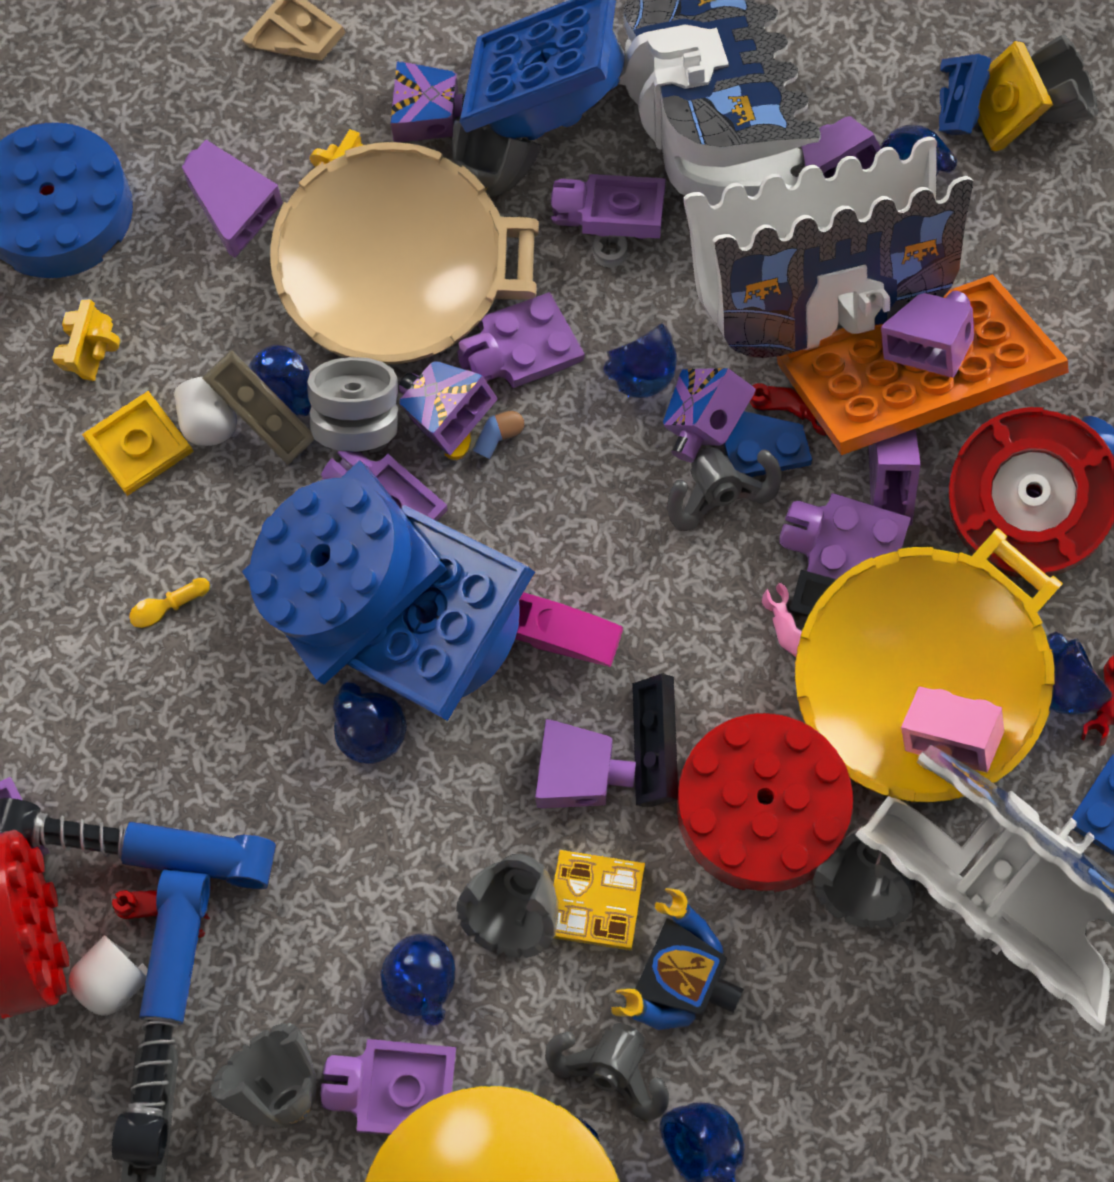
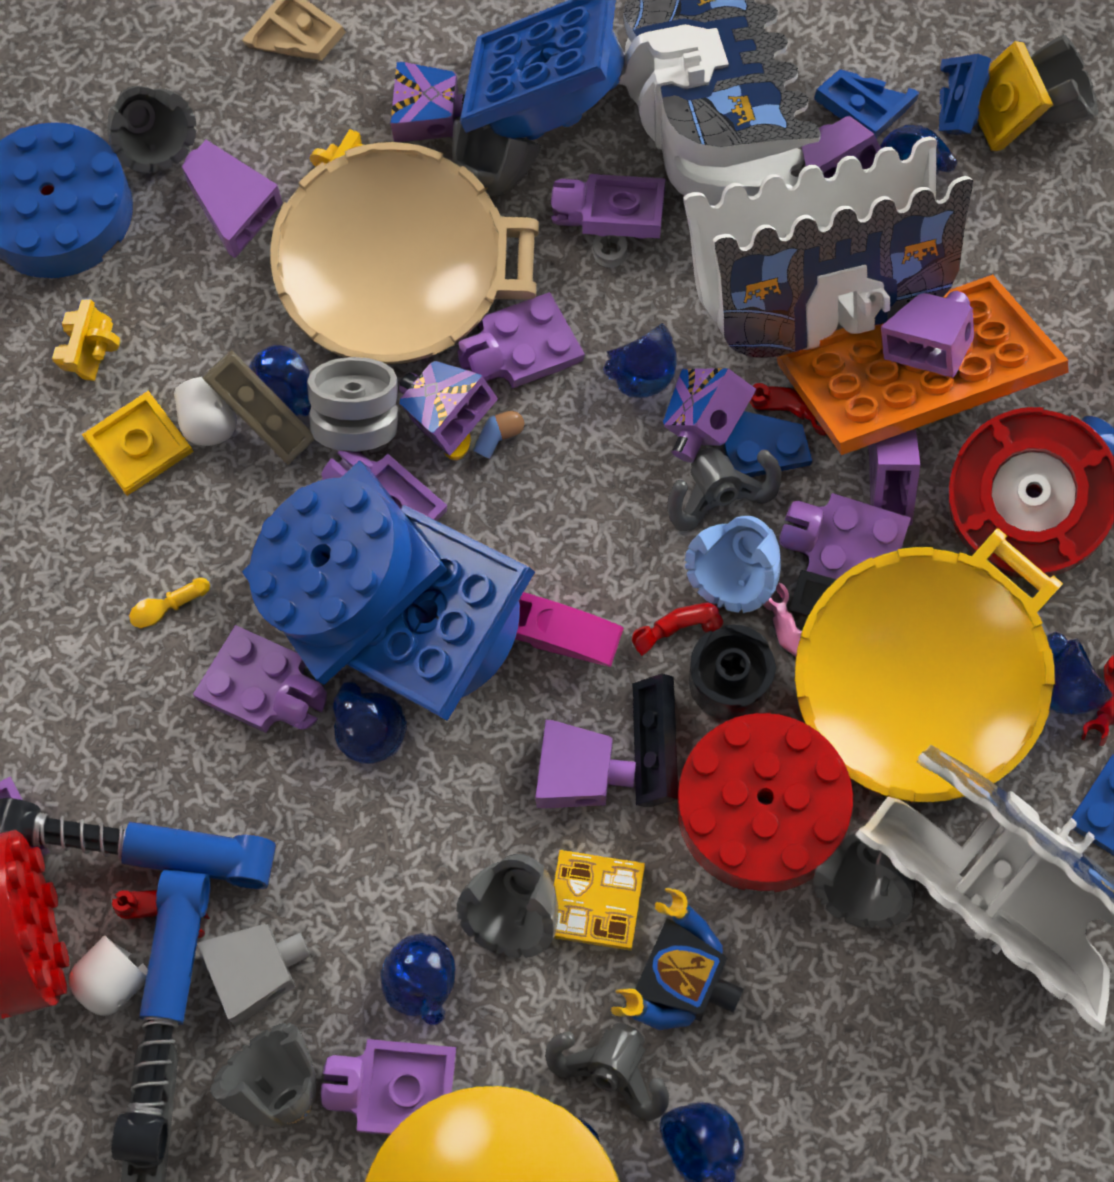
bright pink brick [901,686,1004,773] -> none
none -> dark grey hair [107,86,196,173]
none -> medium lavender plate [193,625,327,733]
none -> light grey torso [197,924,311,1026]
none -> red arm [632,602,724,656]
none -> light blue hair [685,516,781,613]
none -> black brick [689,624,776,720]
none -> blue wing [814,69,919,138]

